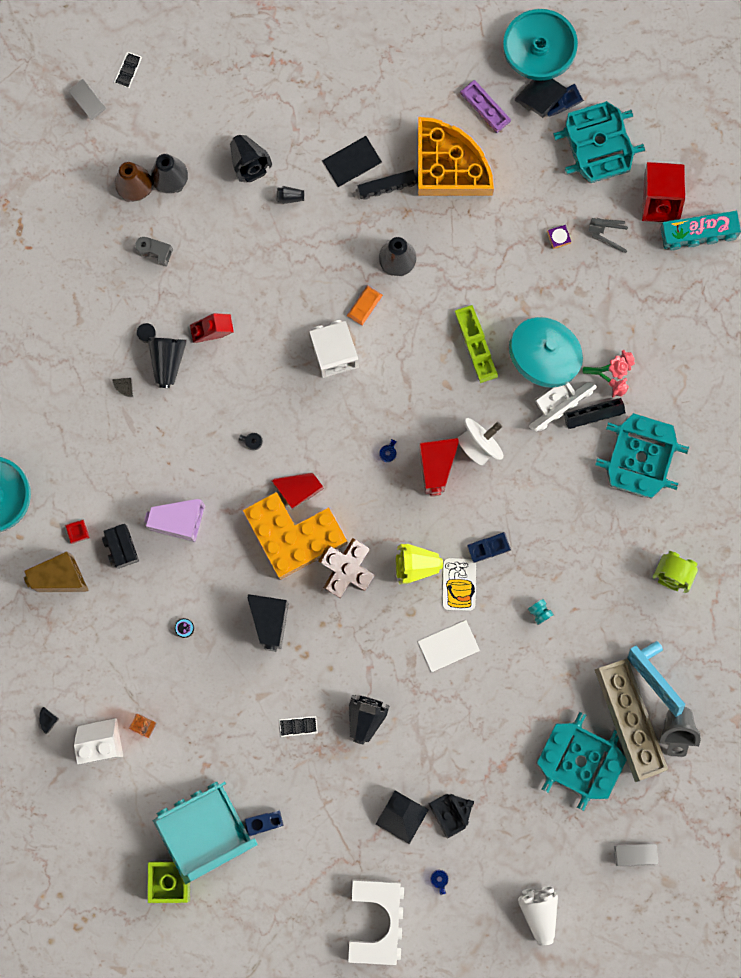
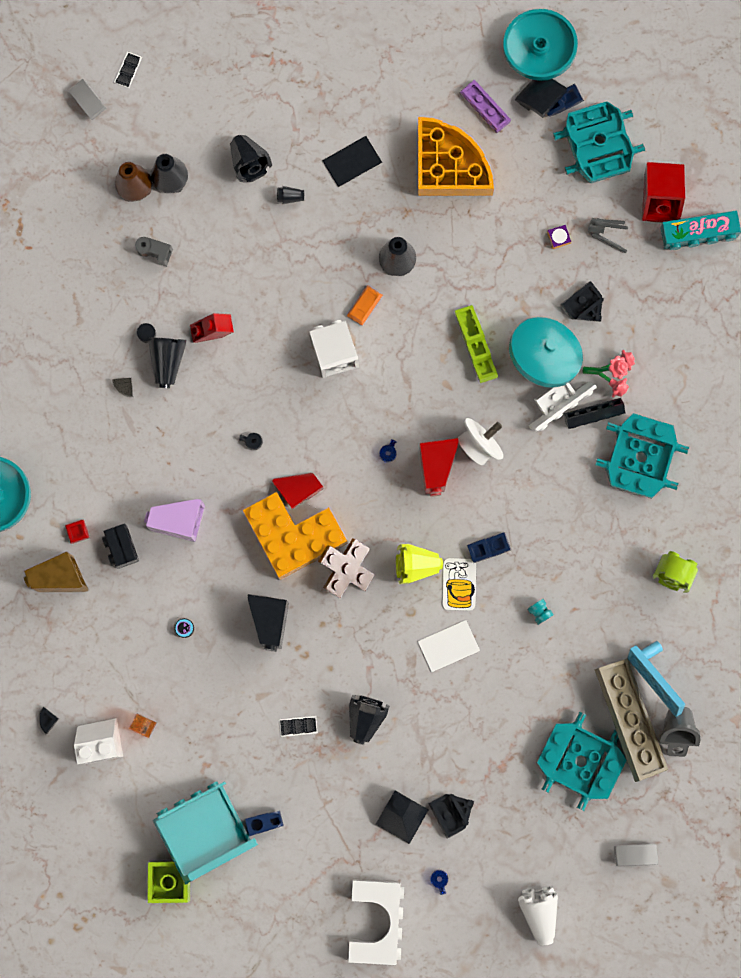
black piece [357,170,417,200] -> none
none -> black slope [560,281,604,322]

